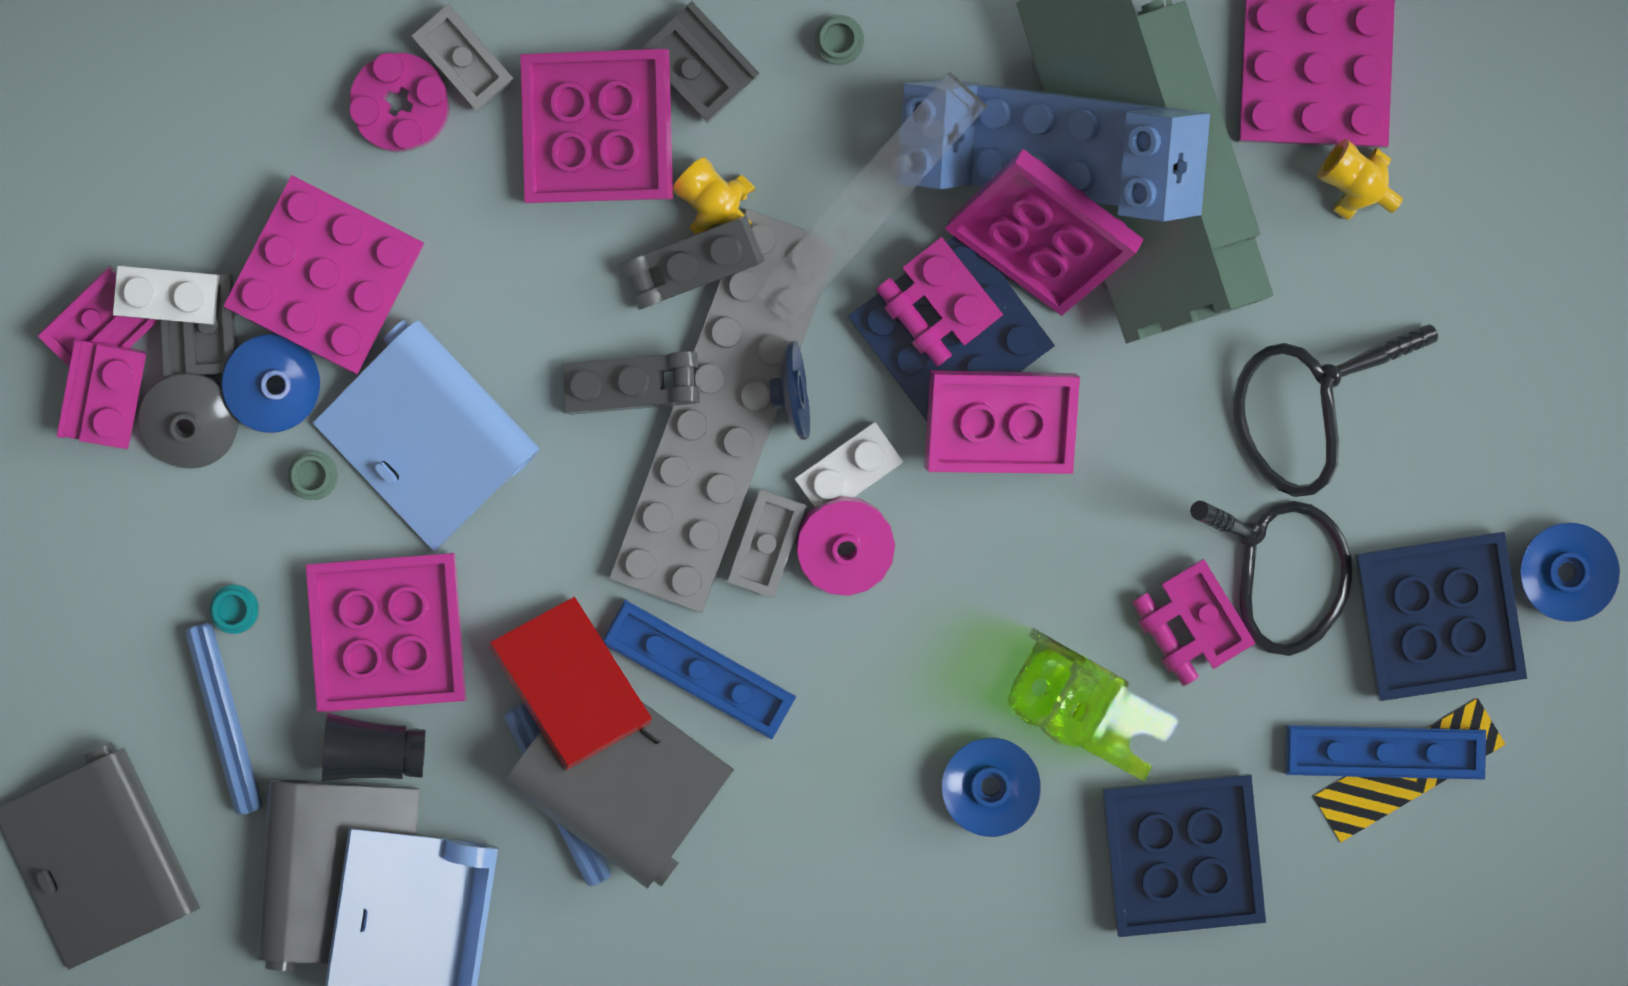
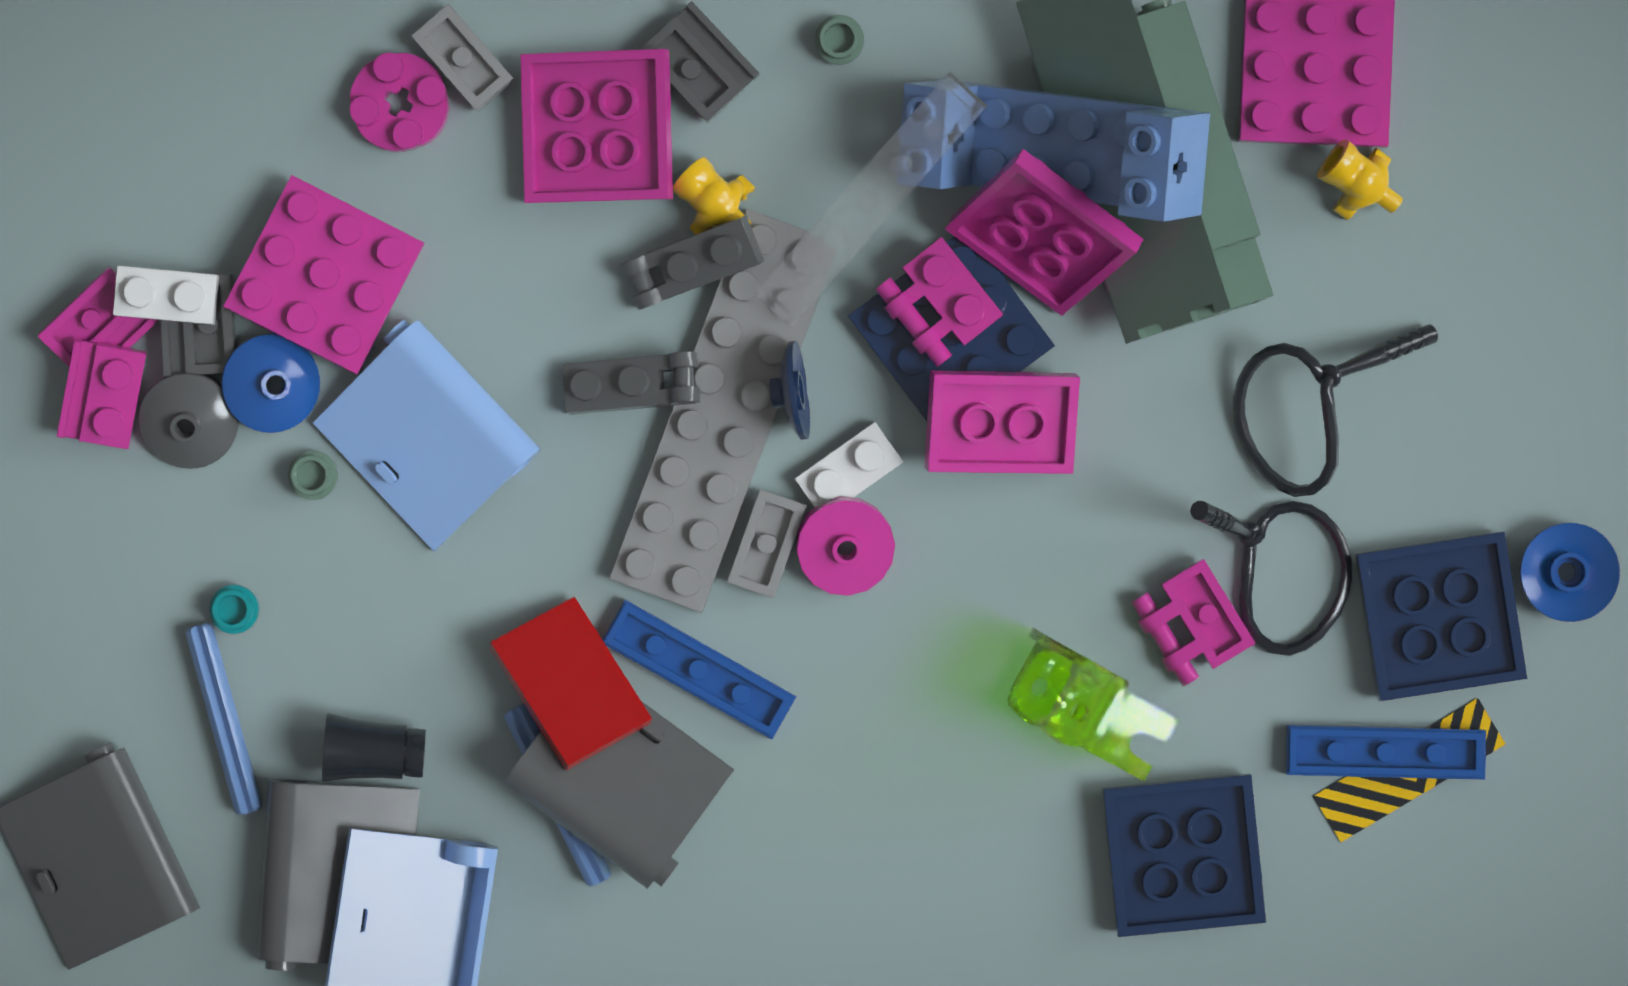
dark pink plate [306,553,467,712] -> none
blue dish [942,738,1041,837] -> none

